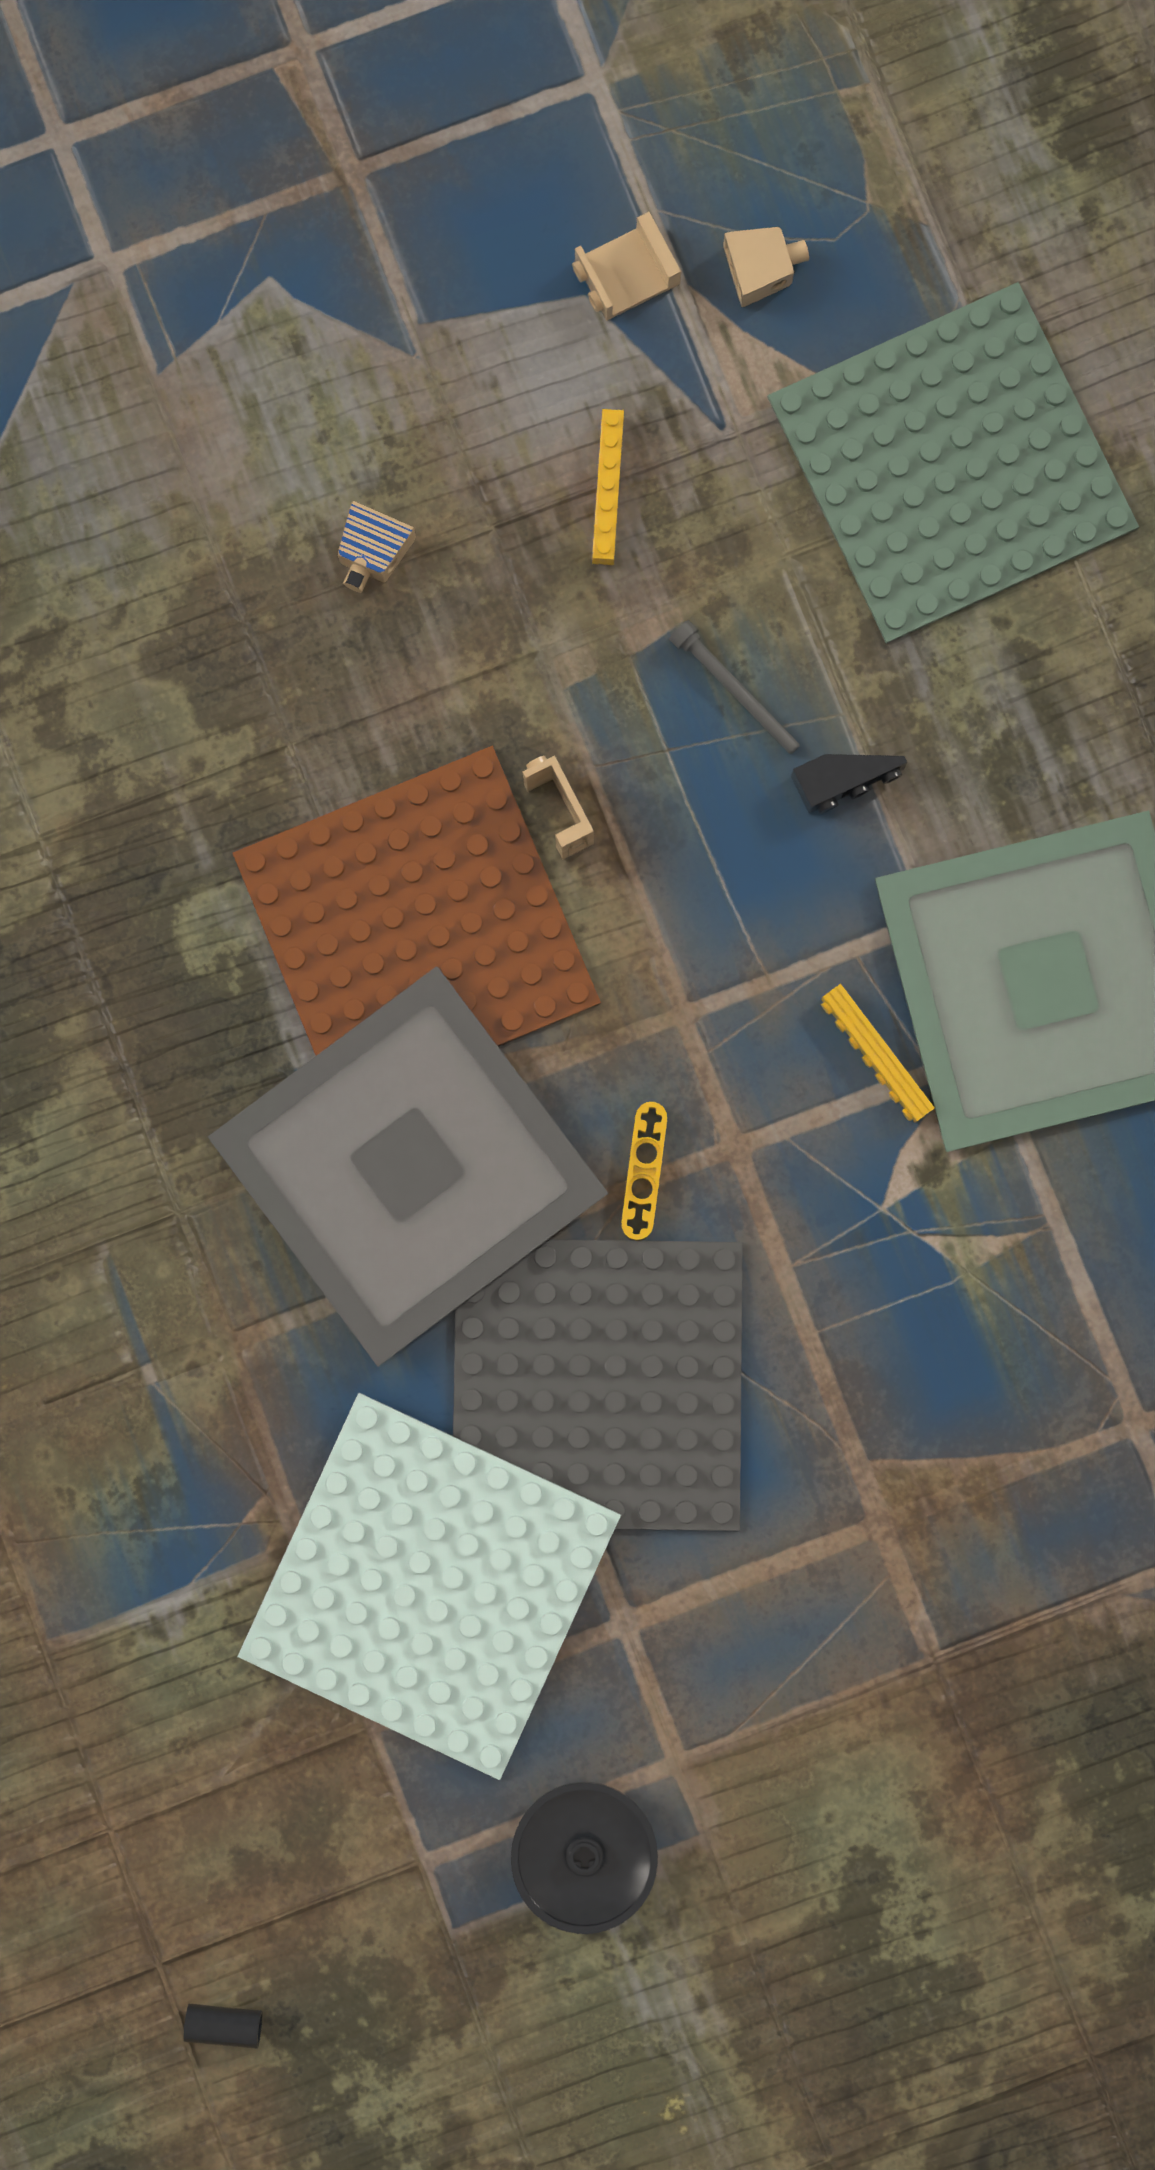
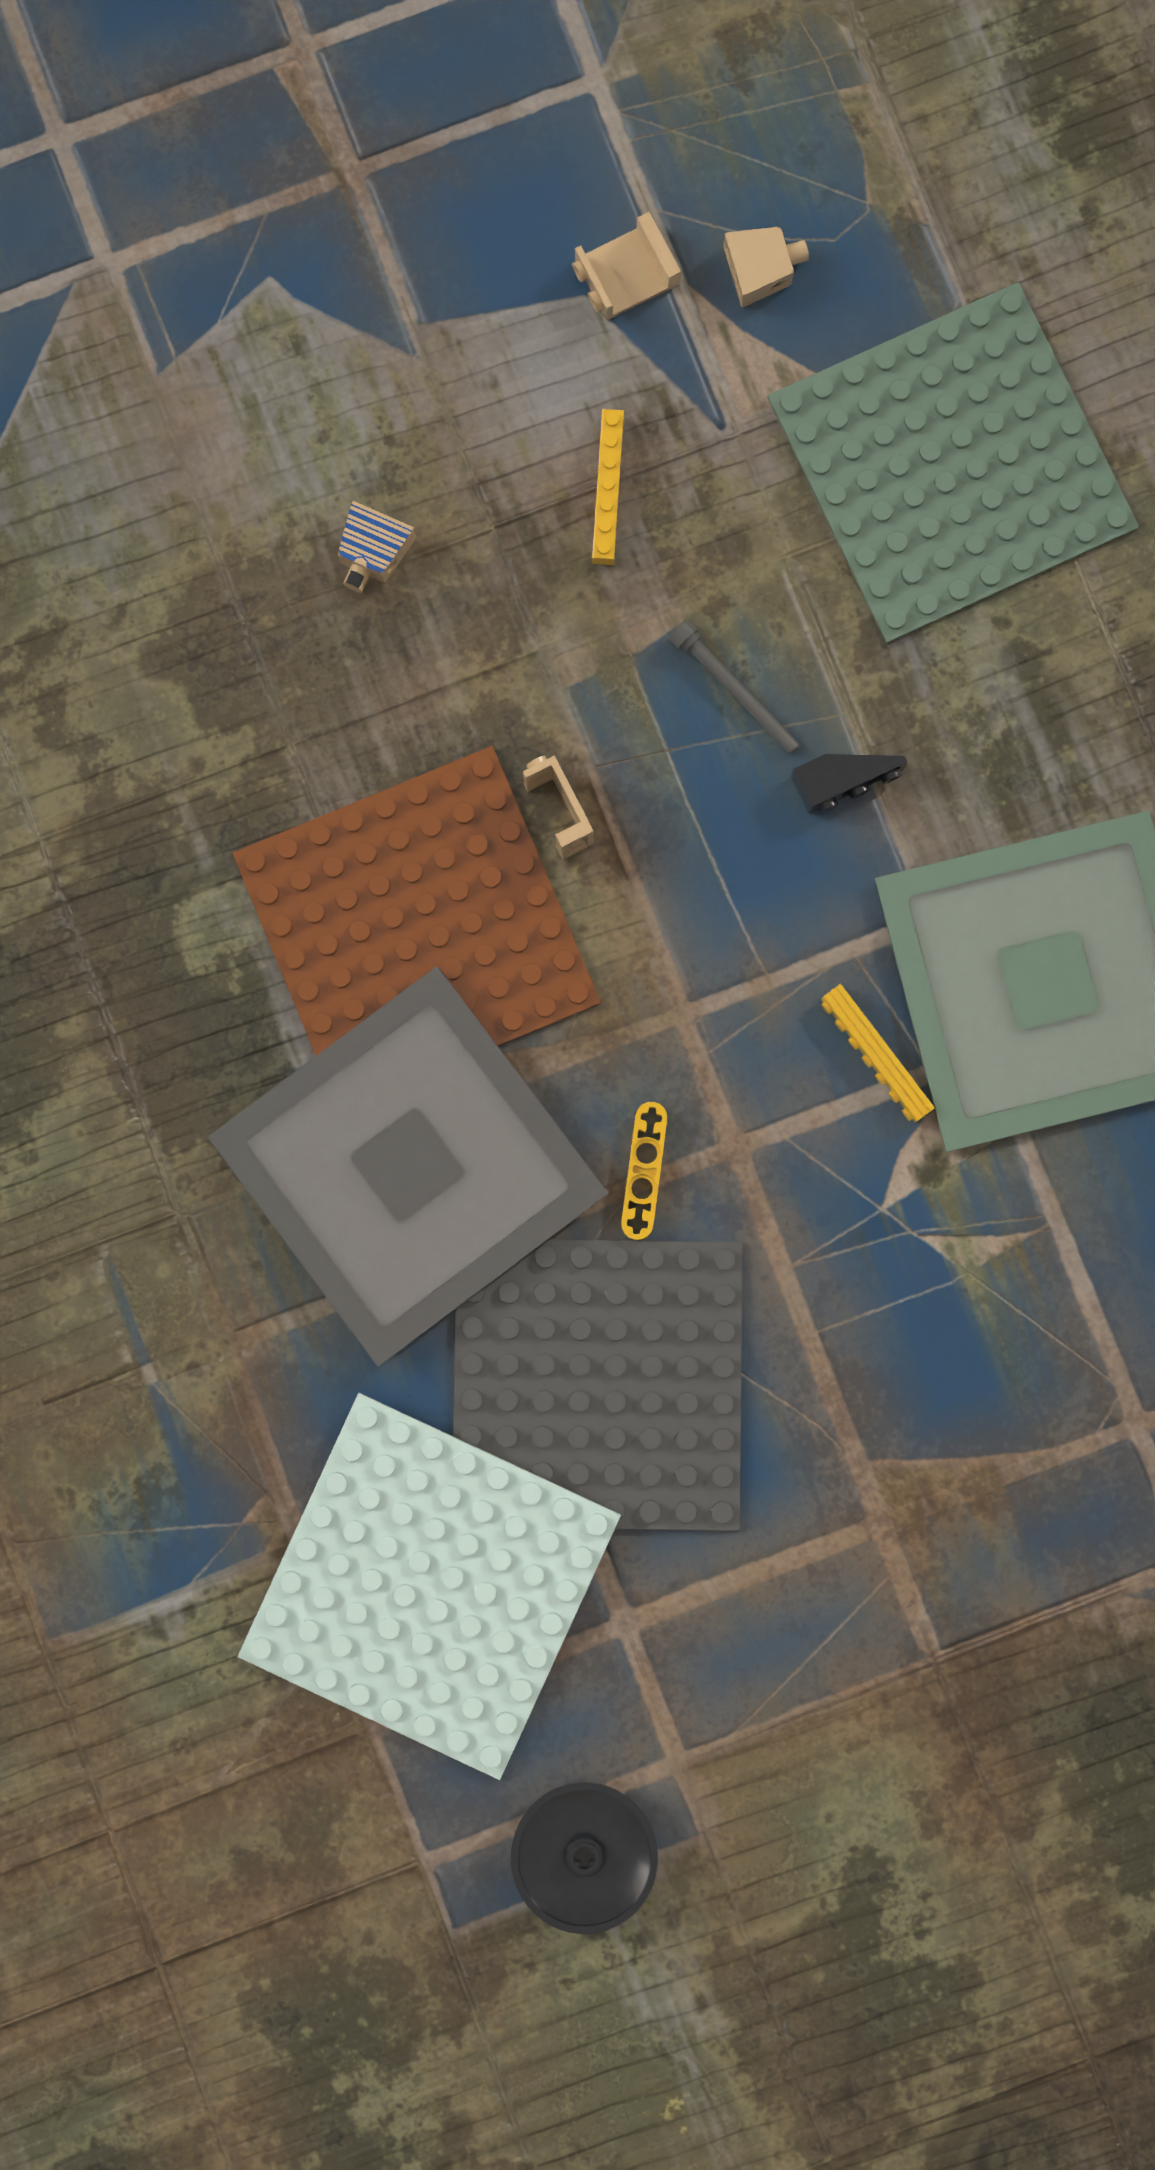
black pin [184,2003,263,2049] -> none

